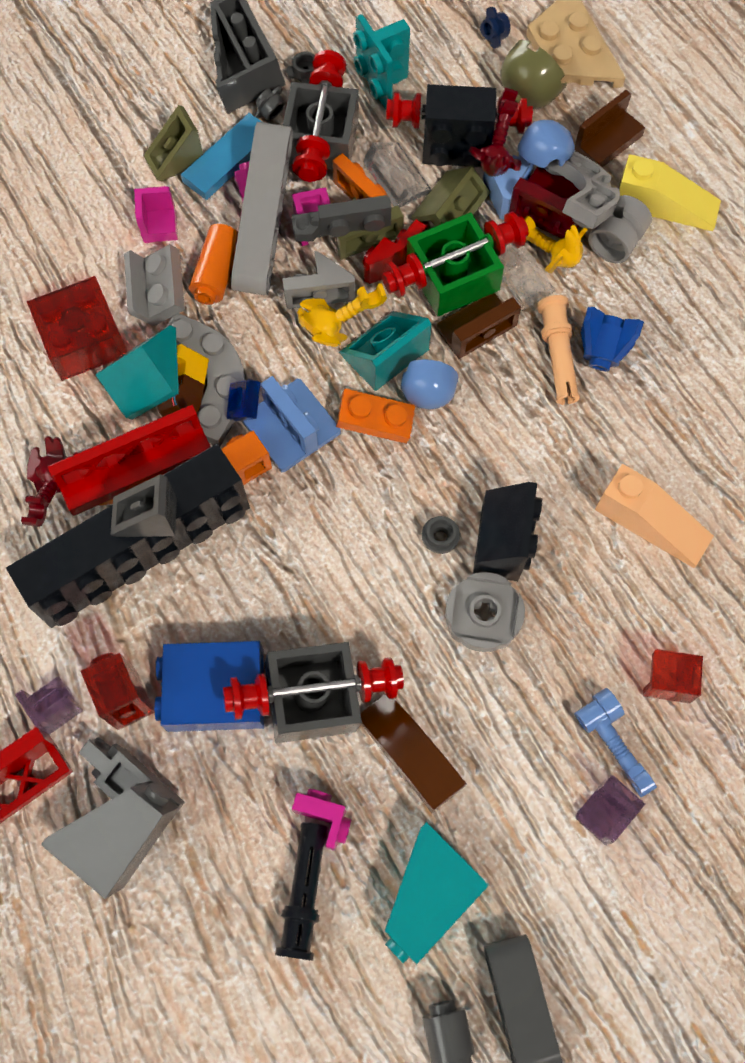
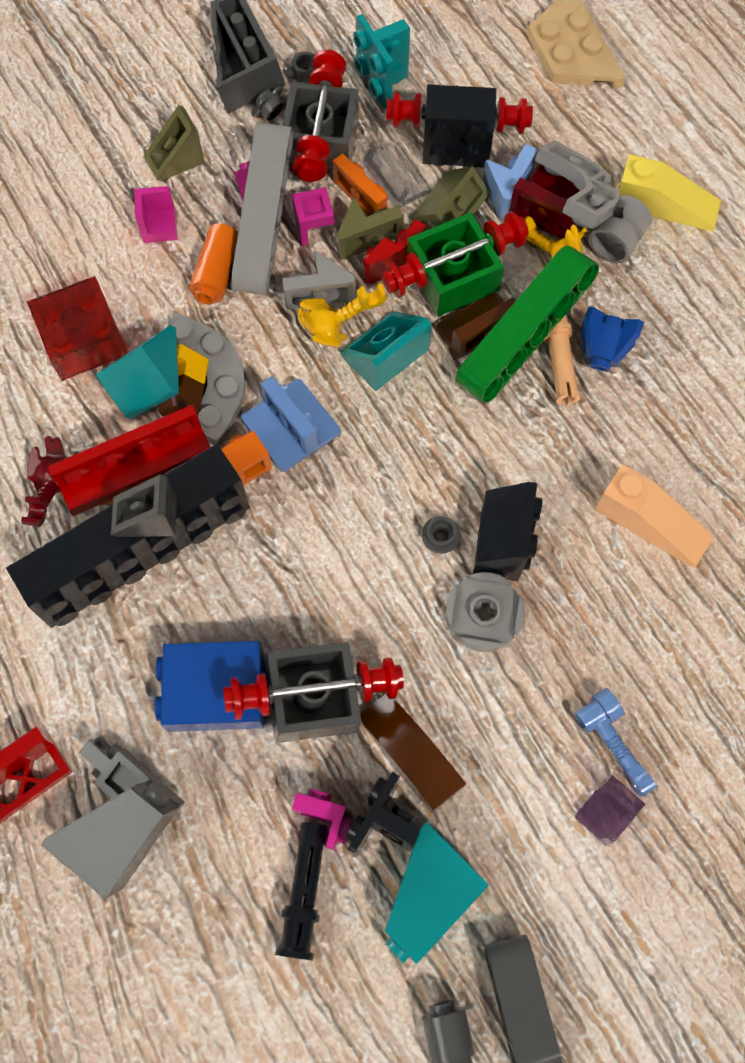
clear purple panel [15,676,83,735] -> none
clear red brick [80,652,155,730] -> none
light grey bracket [124,244,185,326] -> none
dark azure tile [181,113,262,200] -> none
clear blue tile [226,379,261,421] -> none
dark grey hinge [292,195,391,242] -> none
orange plate [336,388,415,444] -> none
medium blue hair [400,359,459,410] -> none
dark red piece [470,88,522,177] -> none
dark blue plate [480,6,510,49] -> none
olive cylinder [500,40,567,109] -> none
medium blue hair [517,120,575,168] -> none
reddish brown panel [575,90,645,168] -> none
clear red panel [643,649,703,704] -> none
none -> black bracket [345,771,420,858]
none -> green beam [455,245,599,404]

